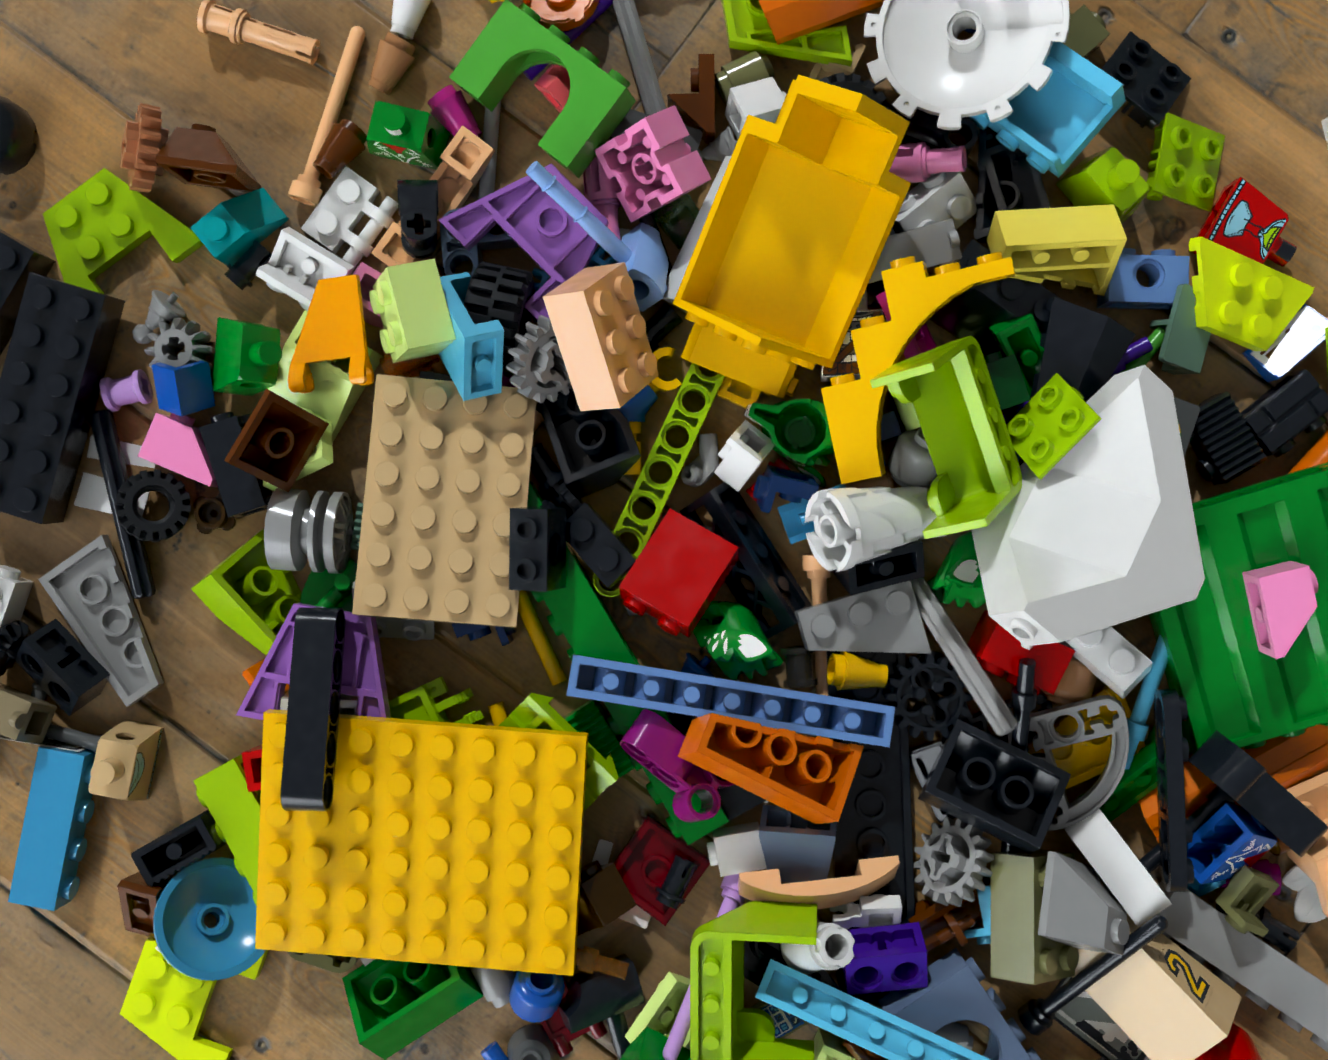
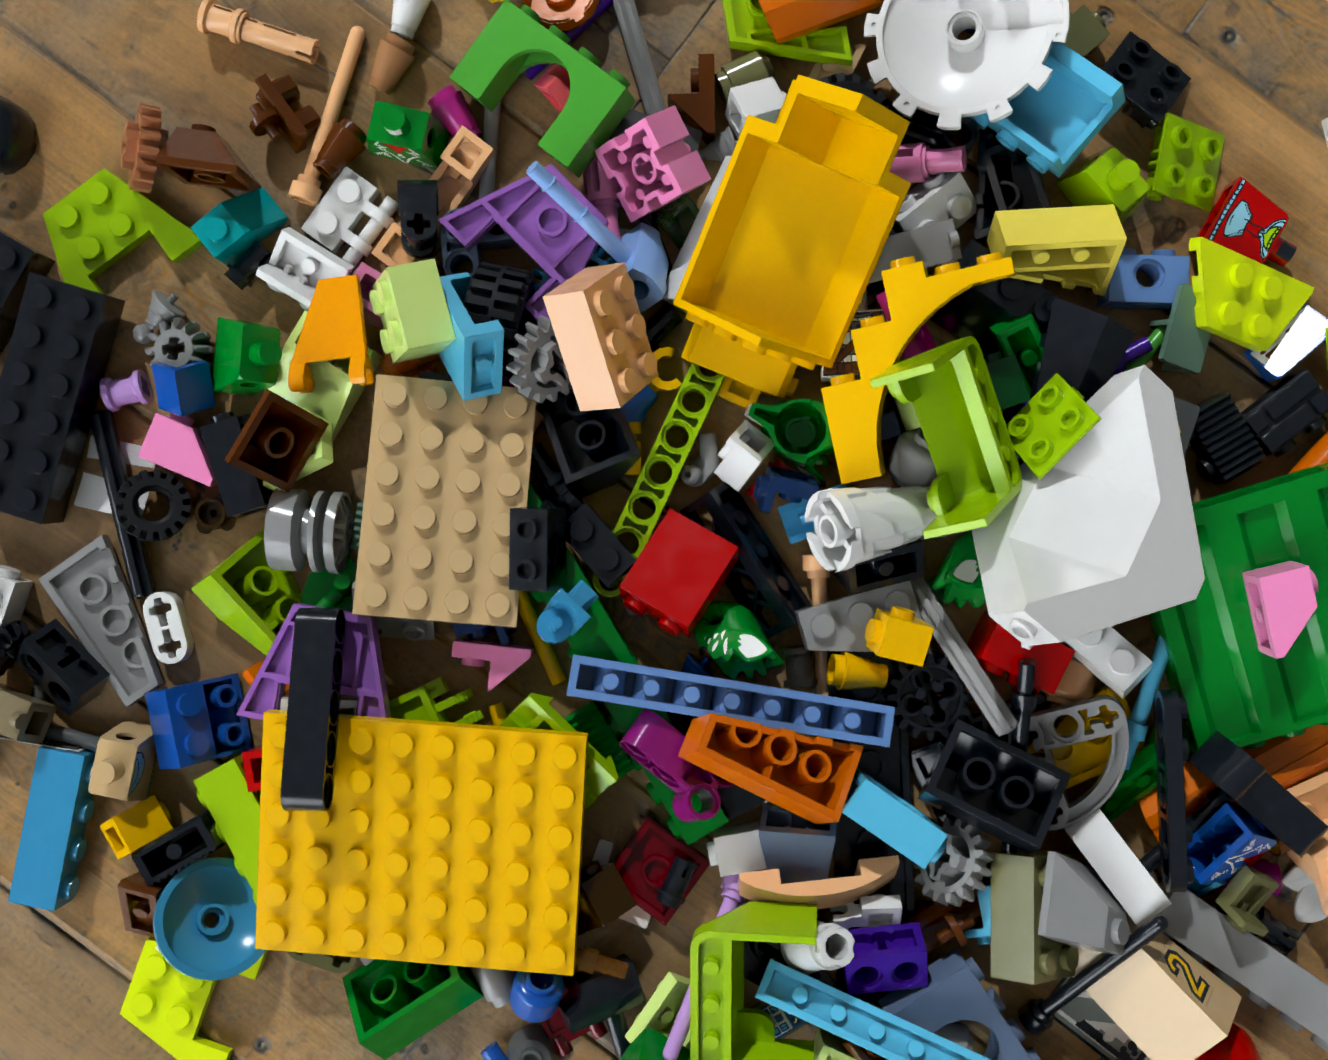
none -> yellow brick [99,795,173,860]
none -> white beam [143,591,194,664]
none -> blue slope [145,673,253,770]
none -> reddish brown hips [249,73,321,154]
none -> bright pink slope [451,638,535,692]
none -> dark azure hips [536,580,599,644]
none -> medium azure window [842,768,948,870]
none -> yellow brick [865,605,934,667]

